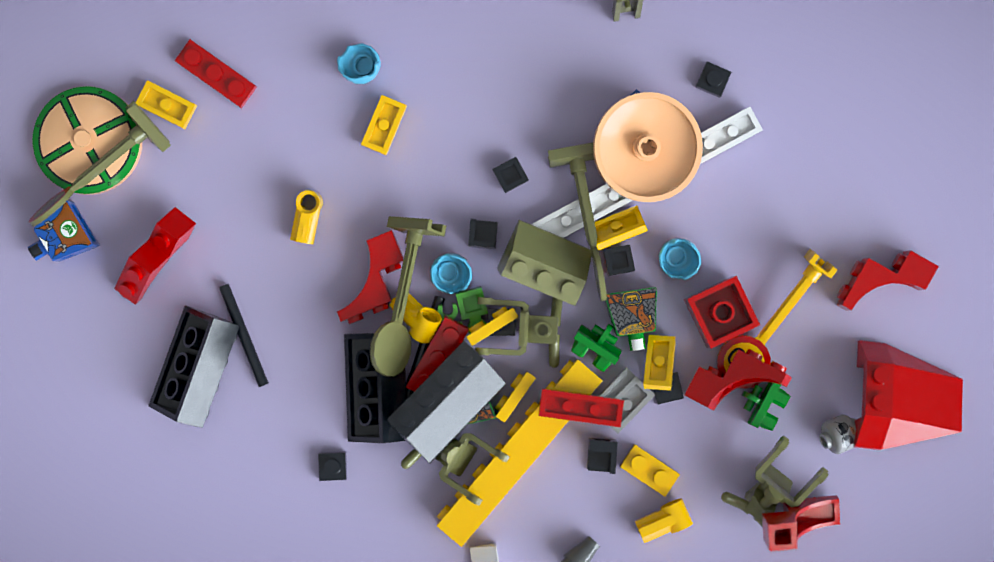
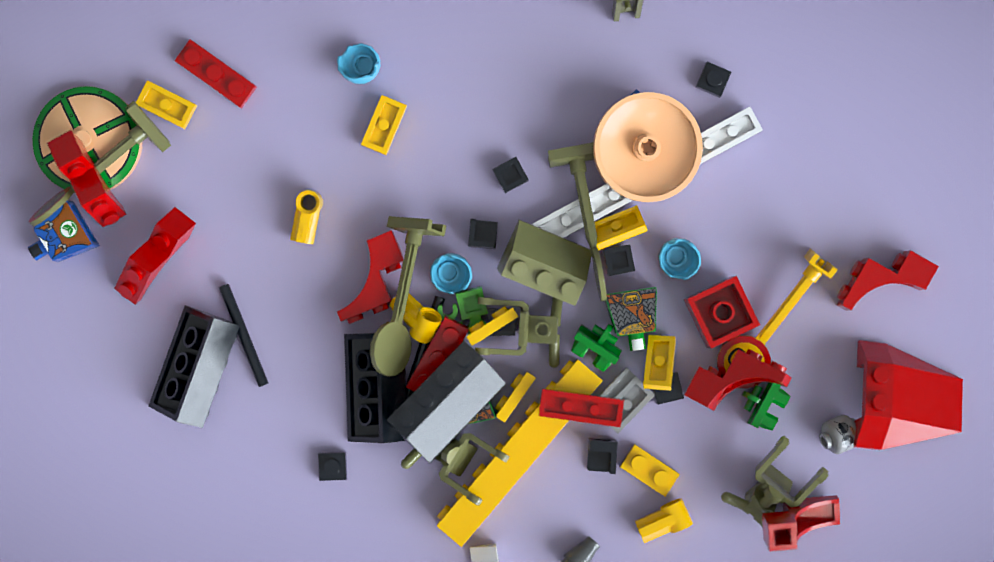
none -> red arch [47,130,127,227]

